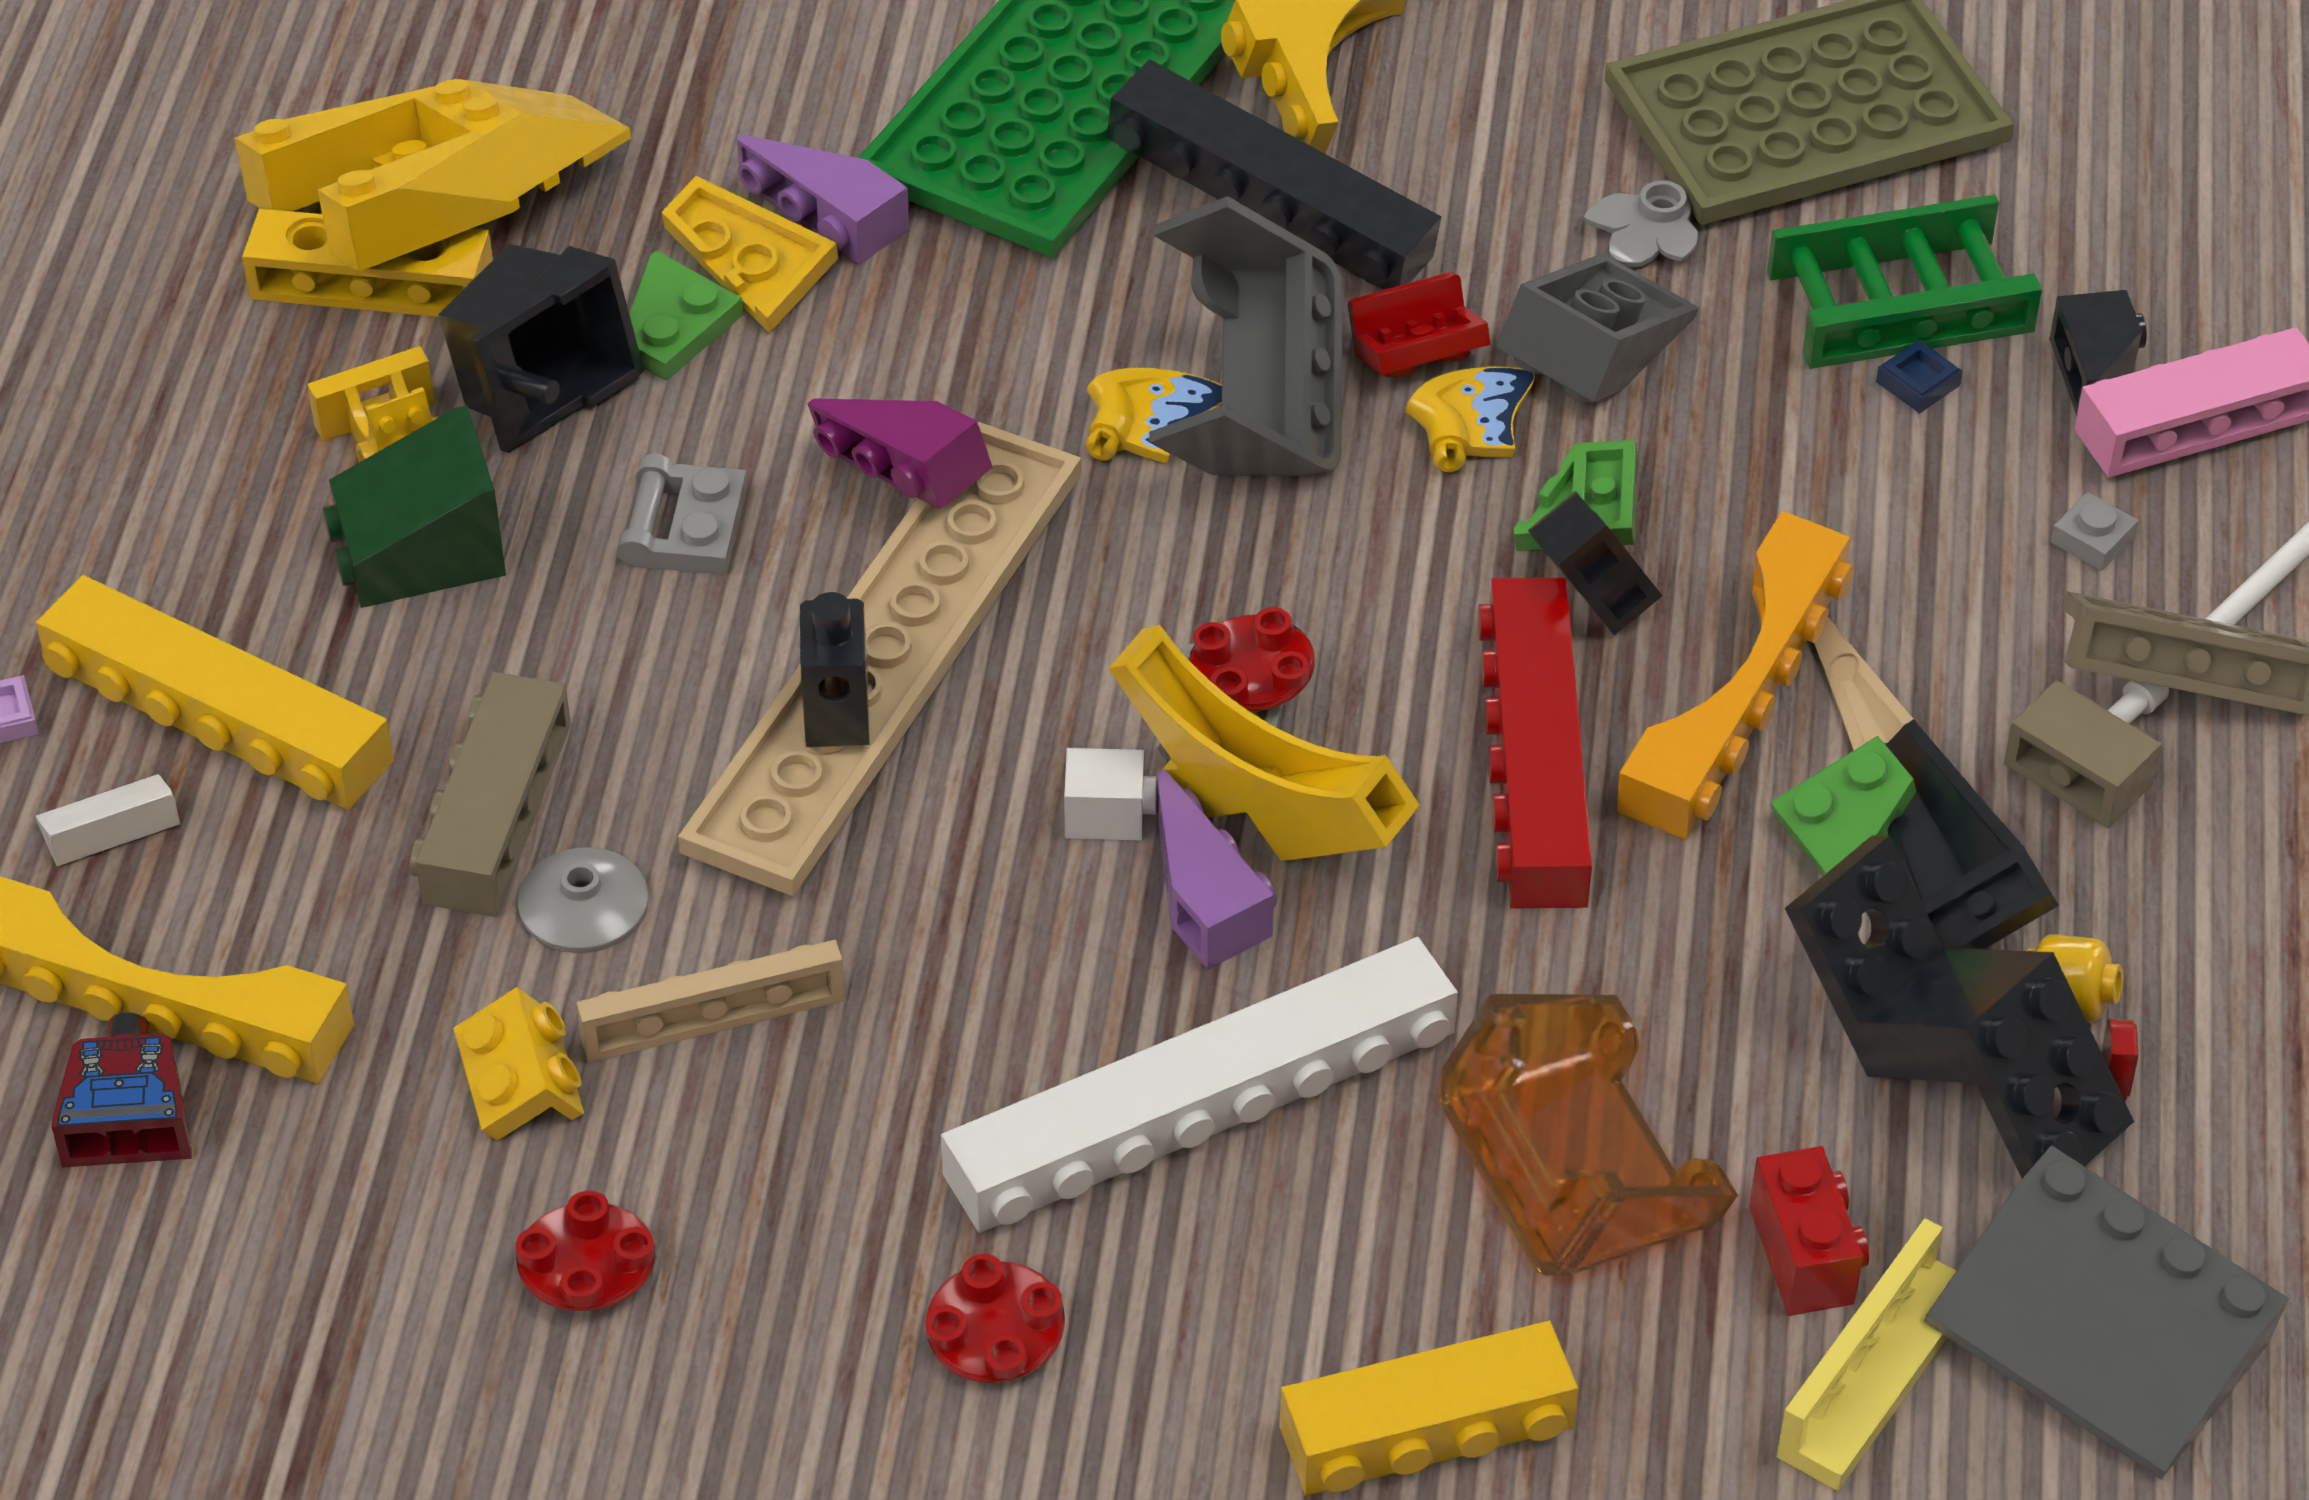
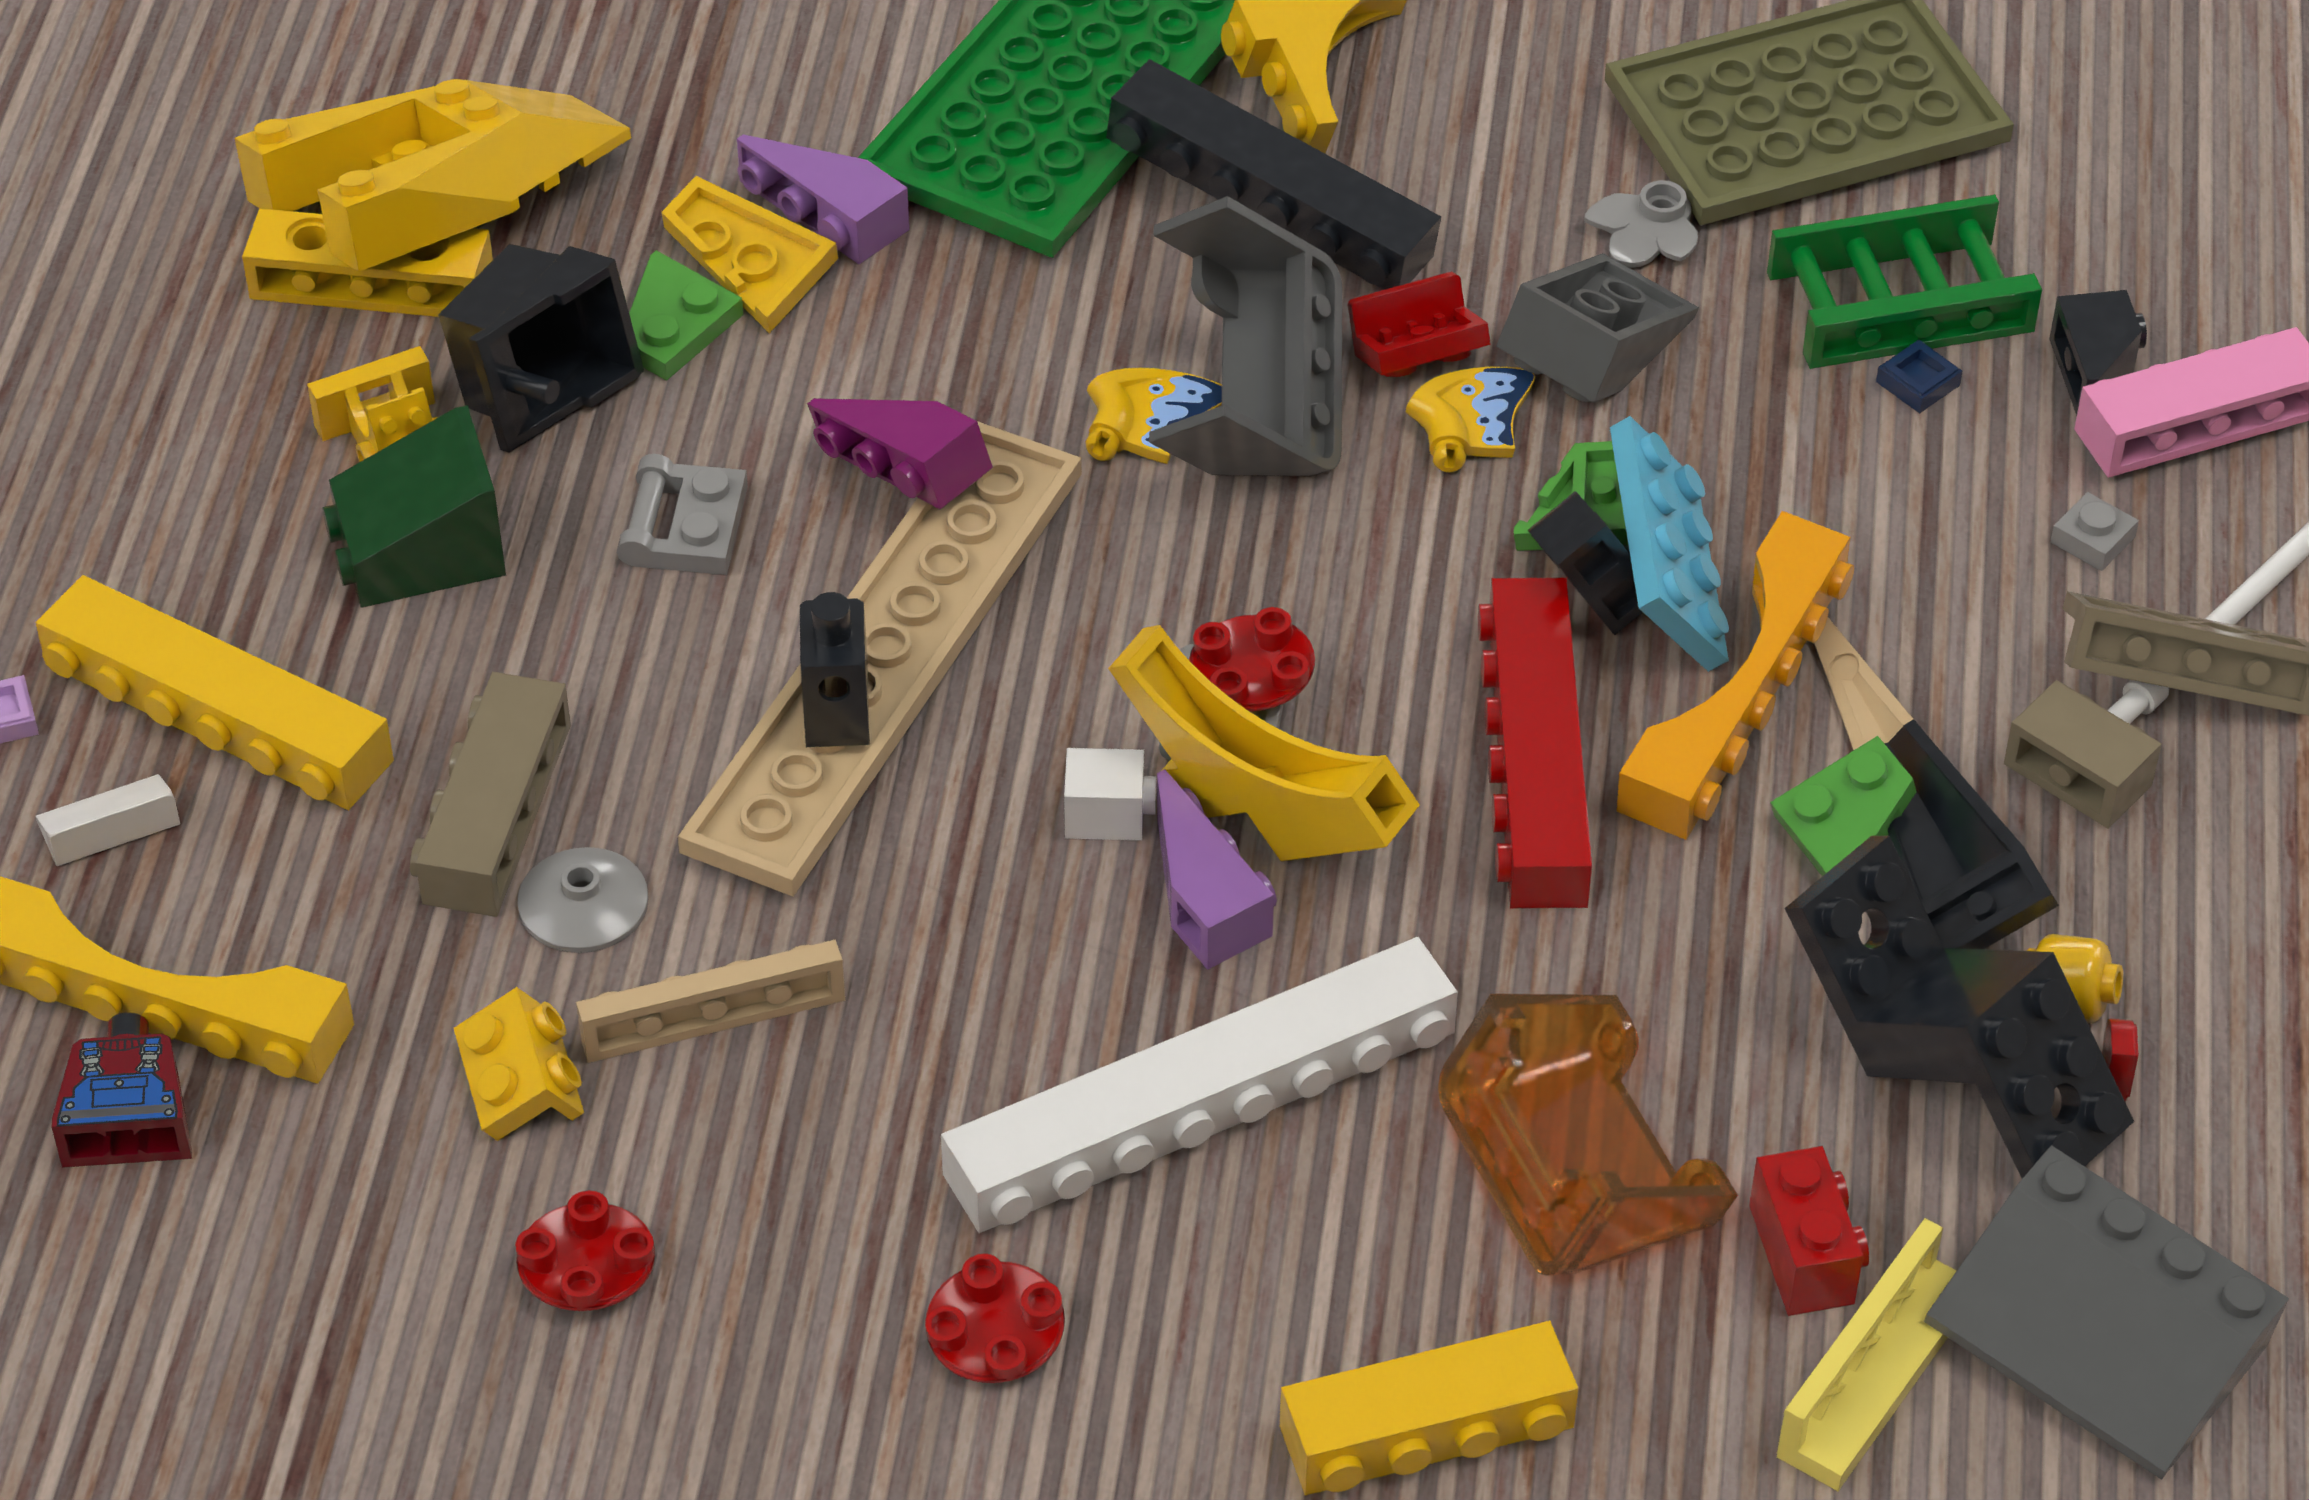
none -> medium azure plate [1610,416,1729,672]

